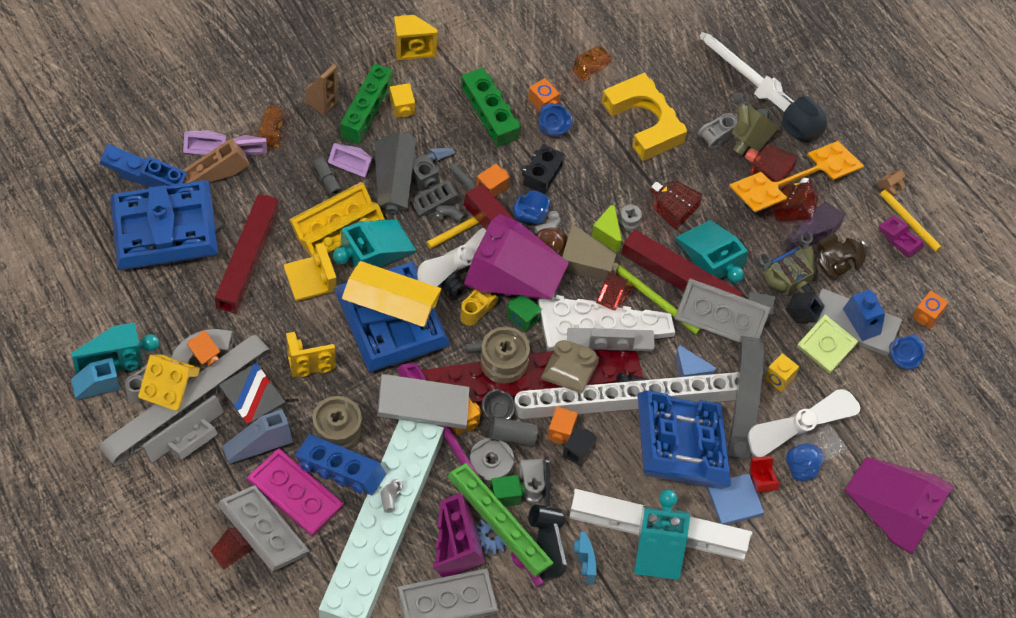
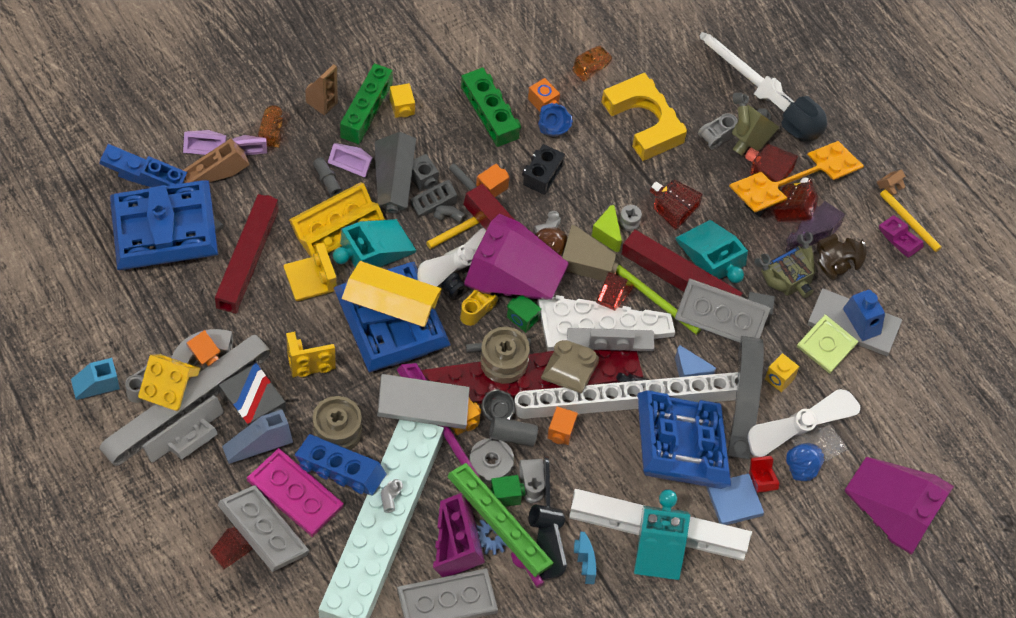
teal slope [71,323,159,374] -> none
yellow slope [394,15,437,60] -> none
sand blue bar [428,148,456,162] -> none
blue hair [513,191,550,224] -> none
black brick [562,427,597,467] -> none
black brick [786,292,824,323] -> none
blue hair [889,334,925,369] -> none
orange brick [912,291,949,329] -> none

